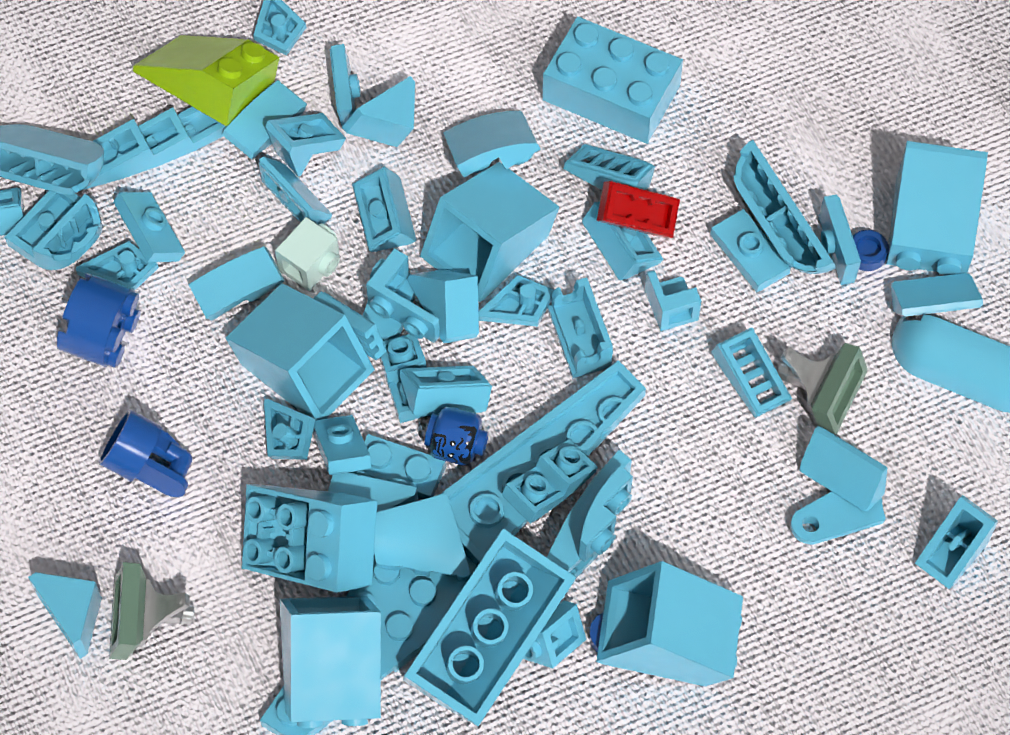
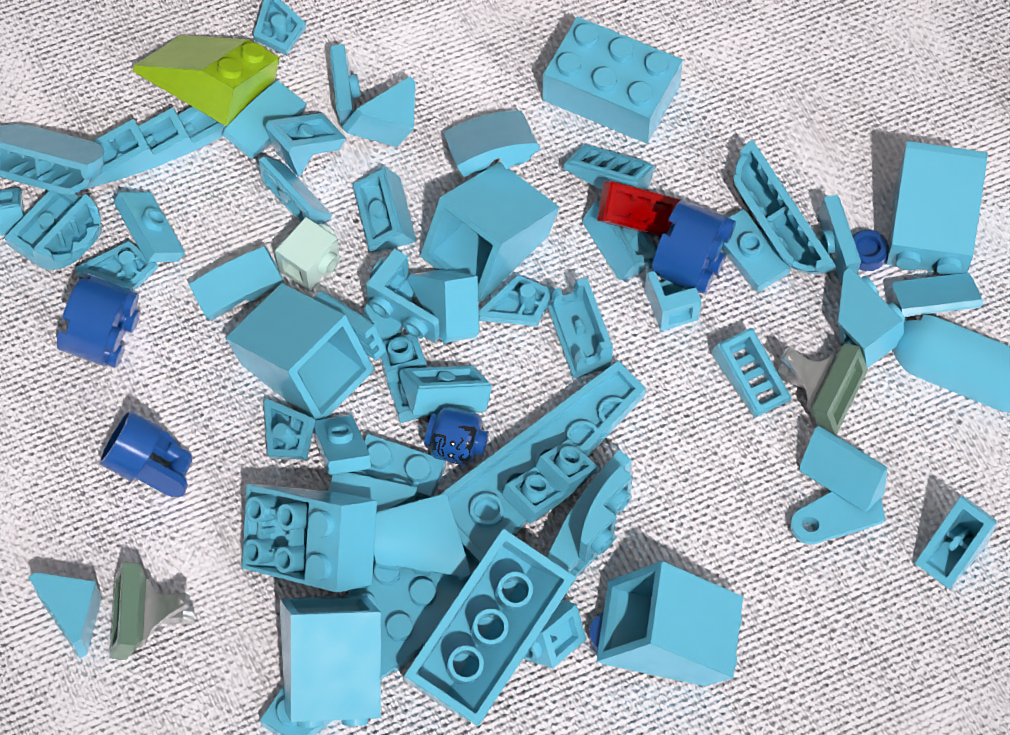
none -> blue brick [652,200,736,295]
none -> medium azure slope [838,267,905,368]

